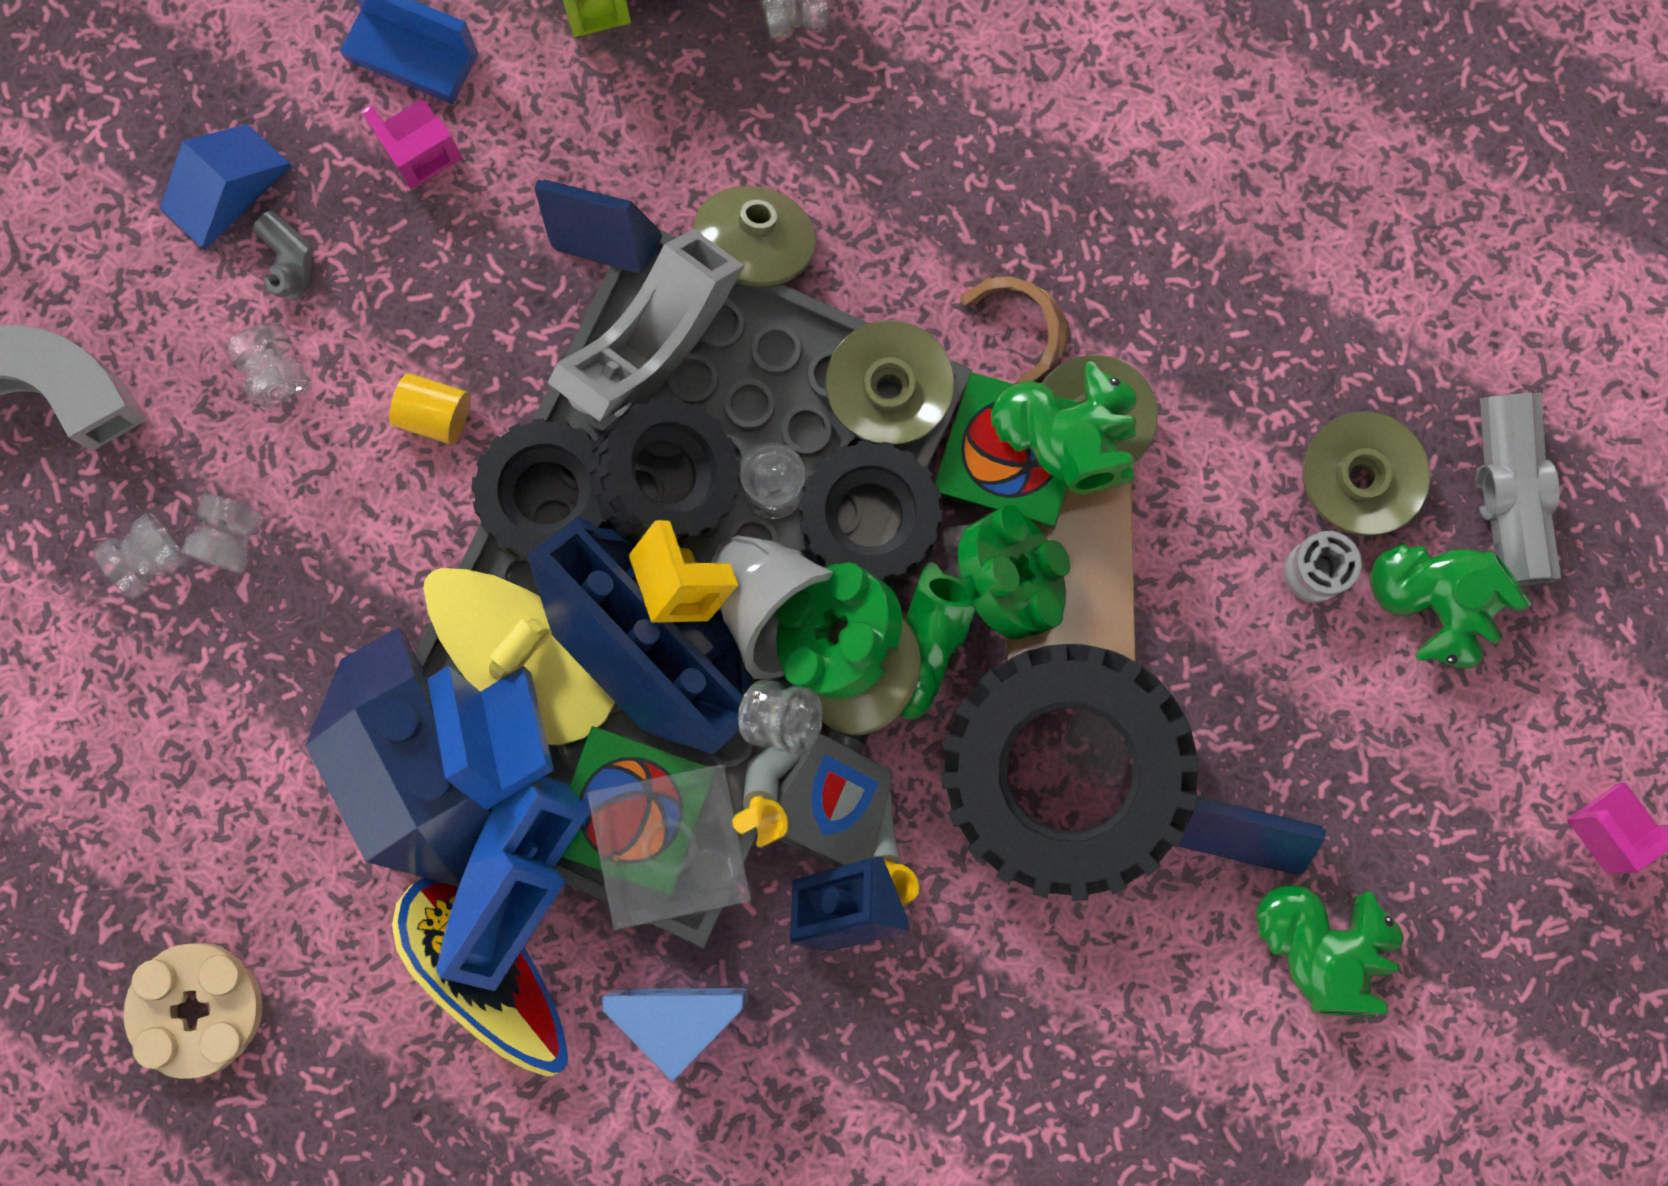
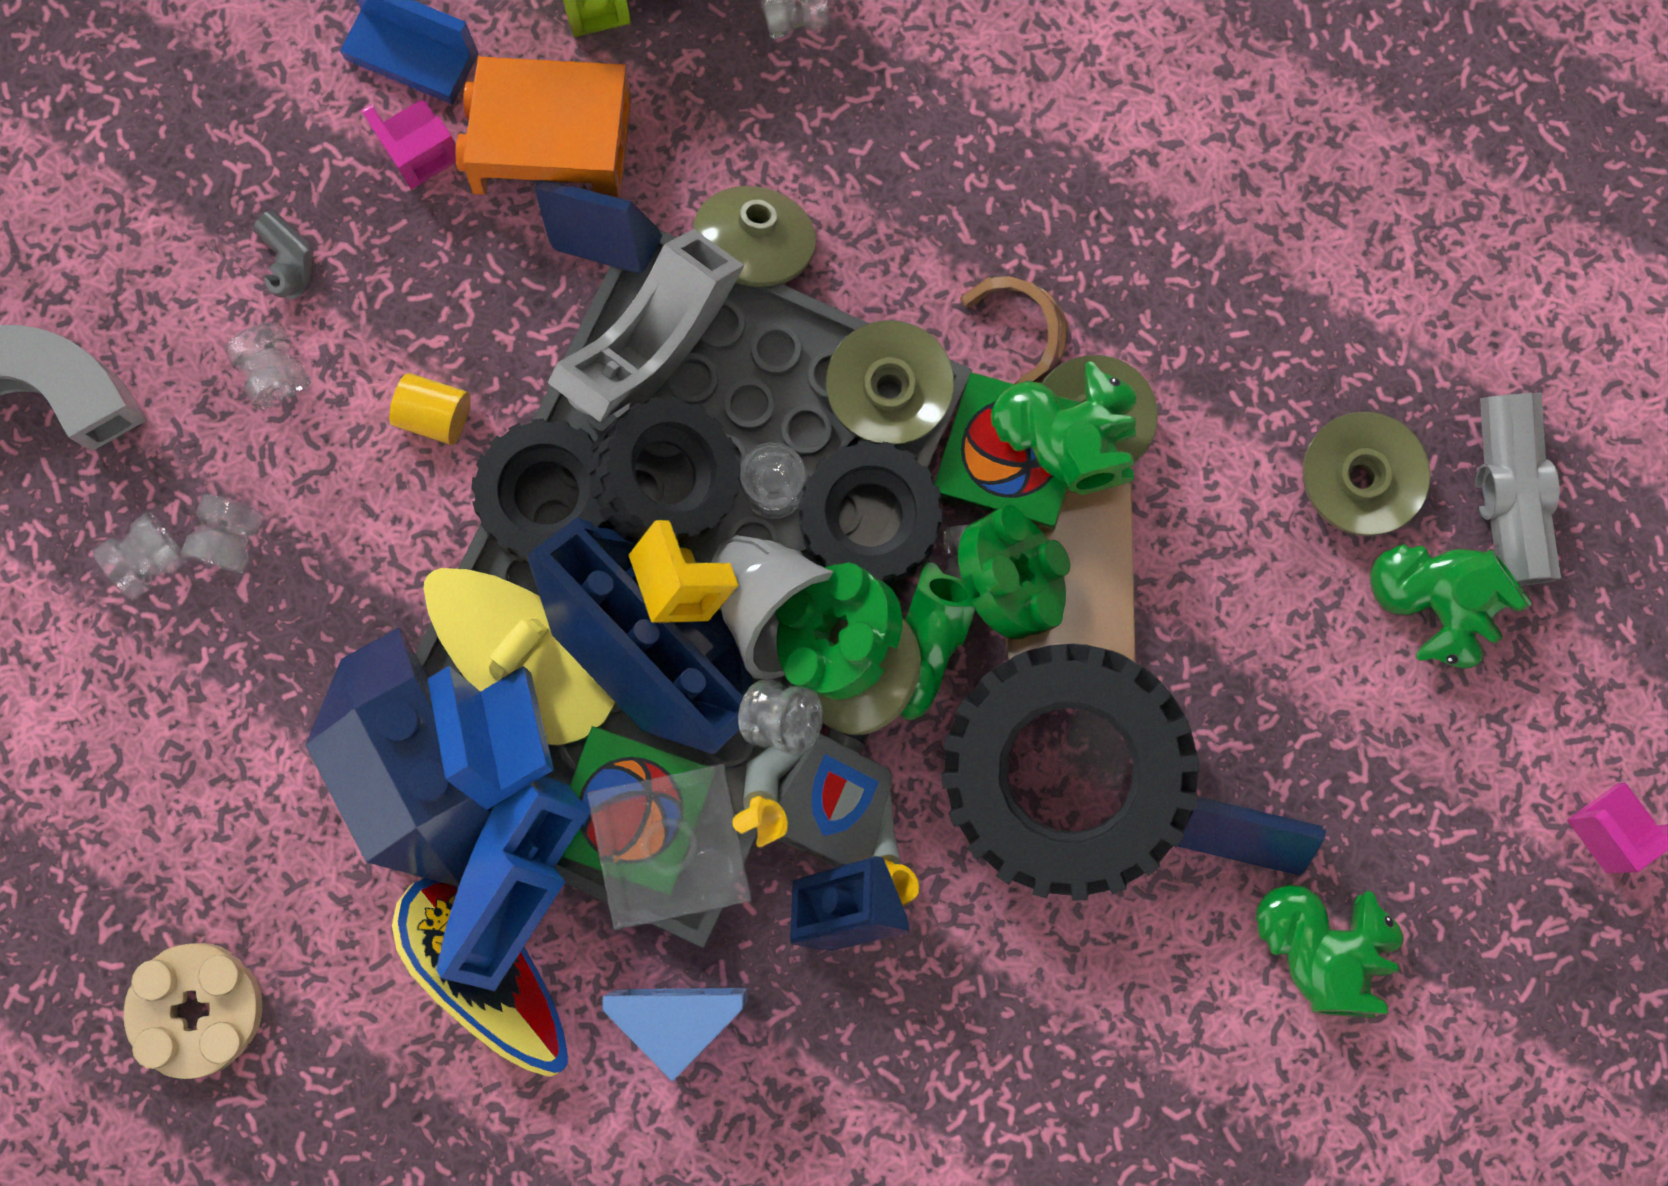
blue slope [160,124,292,250] -> none
light grey wheel [1283,531,1362,603] -> none
none -> orange panel [456,56,631,198]

